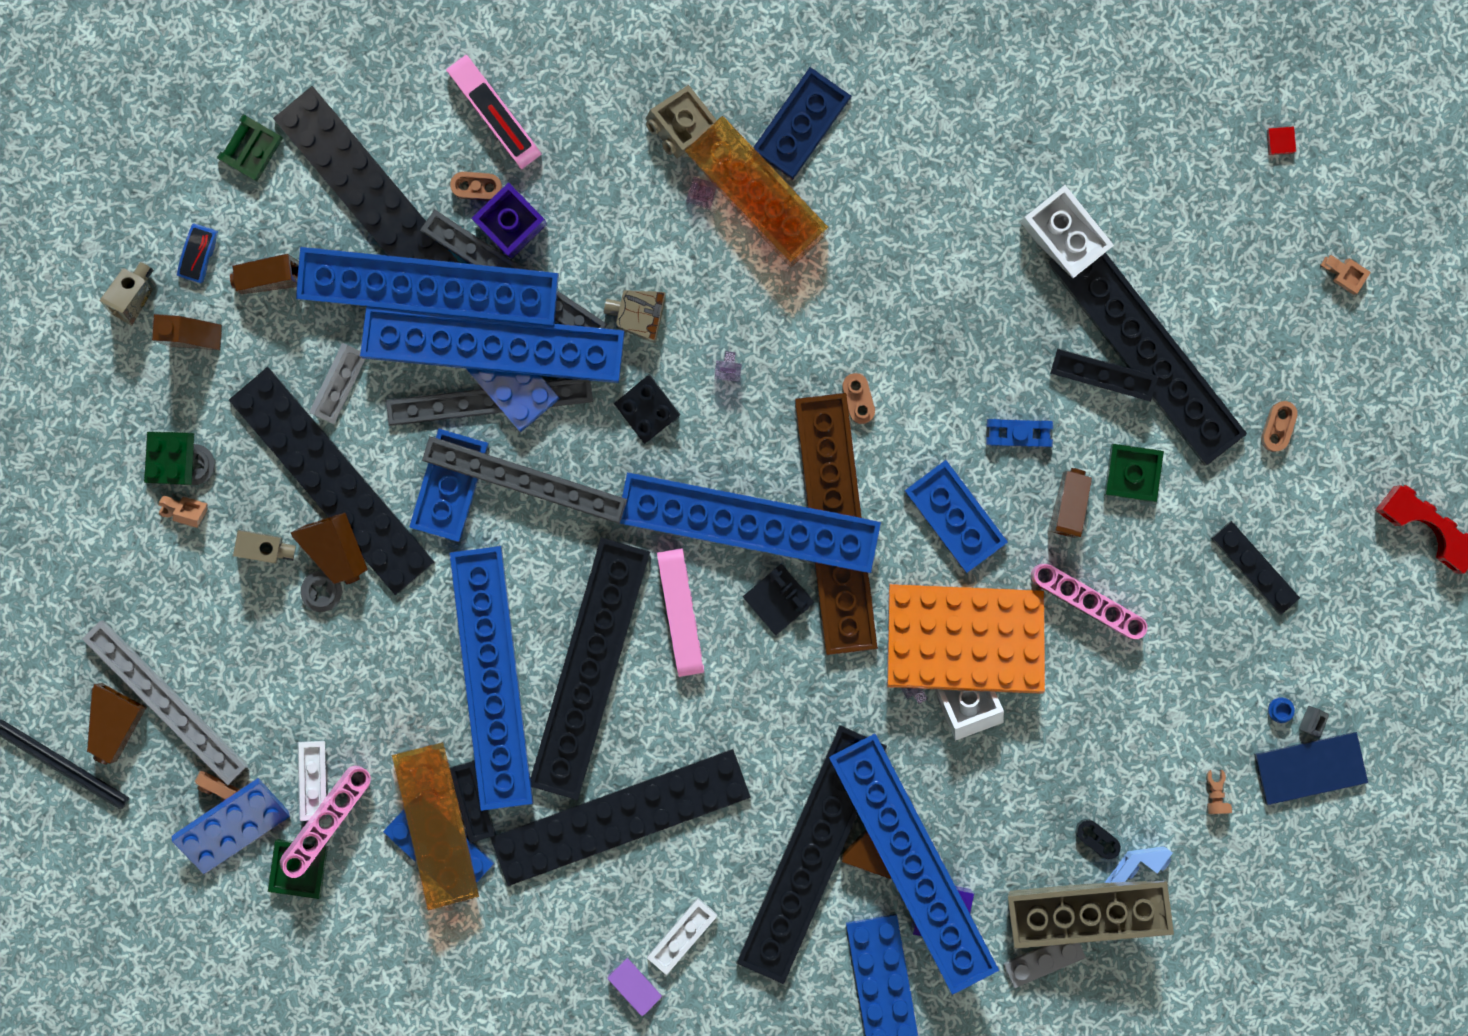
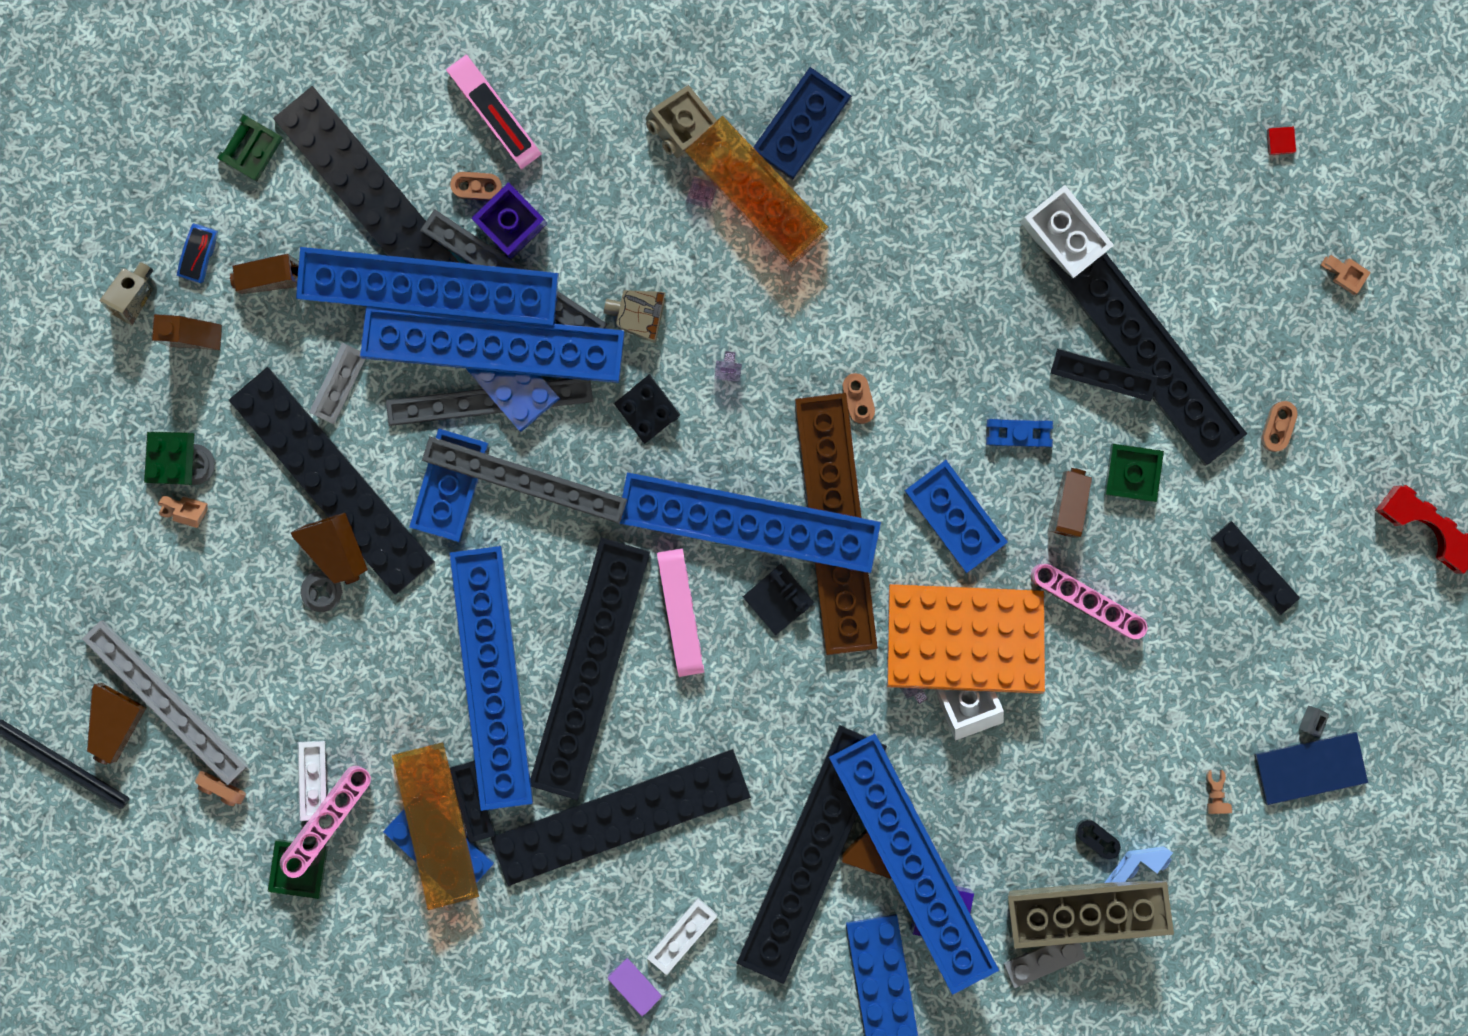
plate [171,778,290,874] -> none
dark tan torso [233,530,296,564] -> none
blue plate [1268,697,1295,723] -> none

